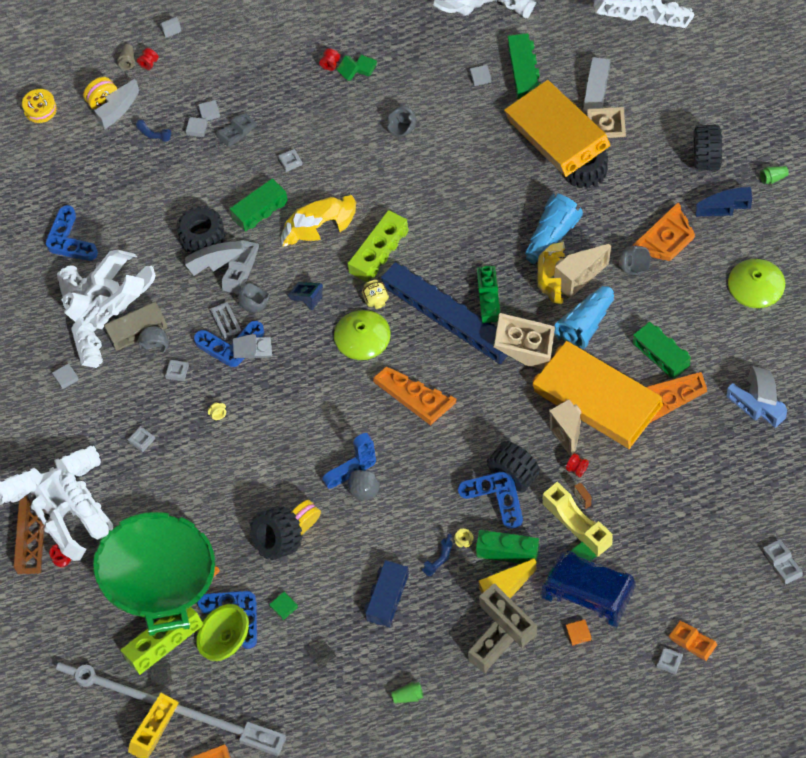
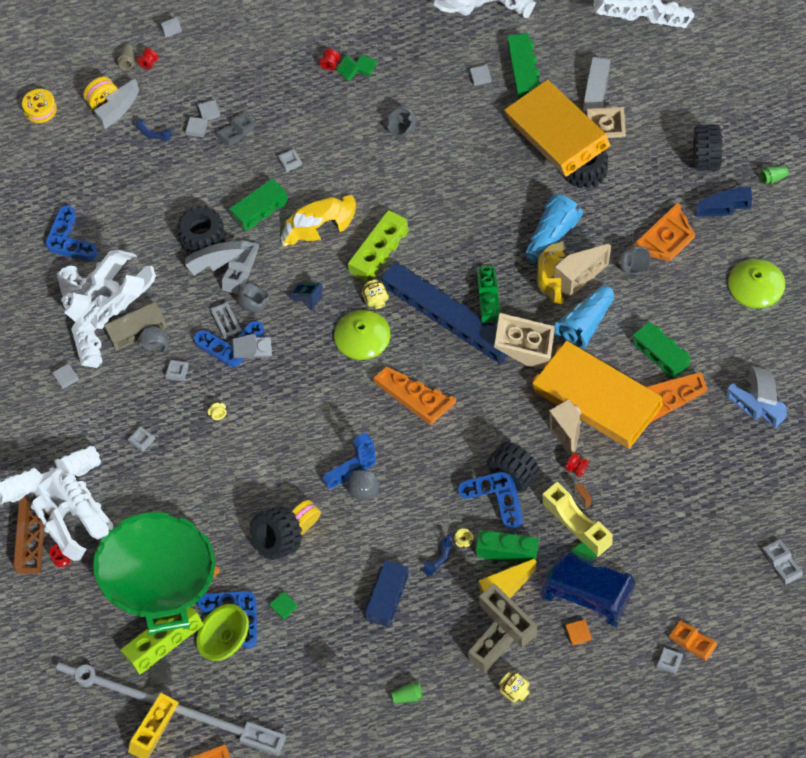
none -> light yellow head [498,672,529,702]

